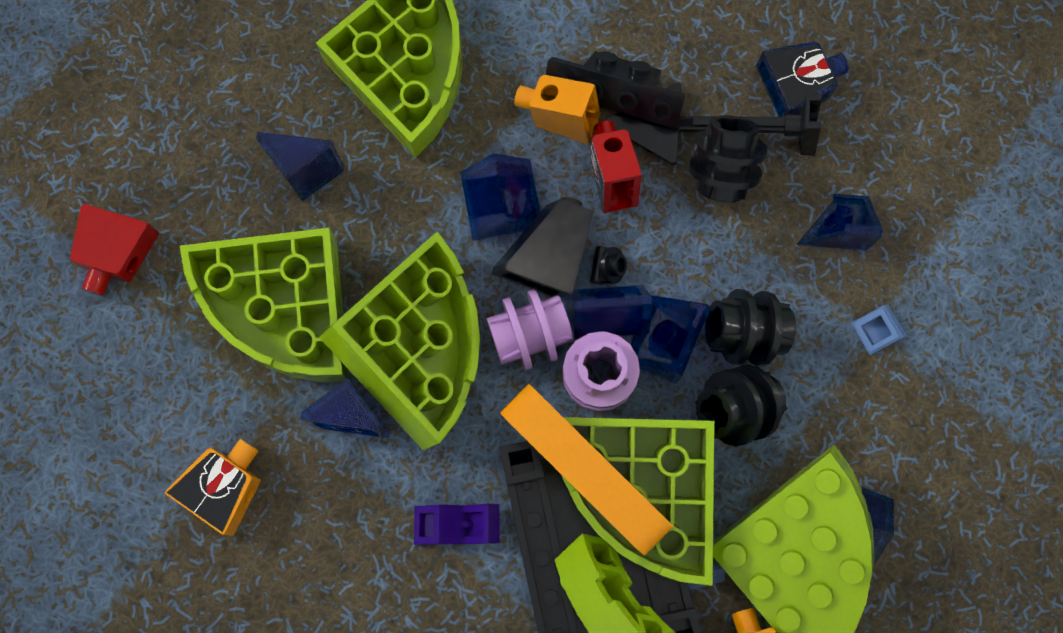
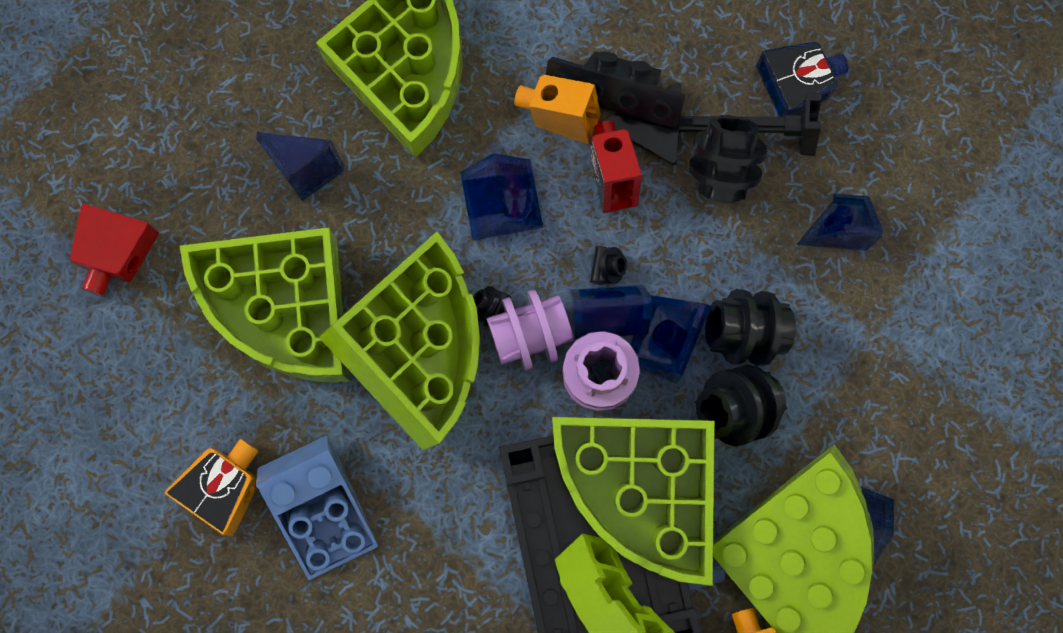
clear blue slope [300,378,390,439] -> none
dark purple slope [414,504,500,545] -> none
black slope [491,197,594,297] -> none
light orange beam [500,383,673,556] -> none
medium blue slope [851,304,907,355] -> none
none -> medium blue slope [256,435,379,580]
none -> black plate [473,286,511,327]

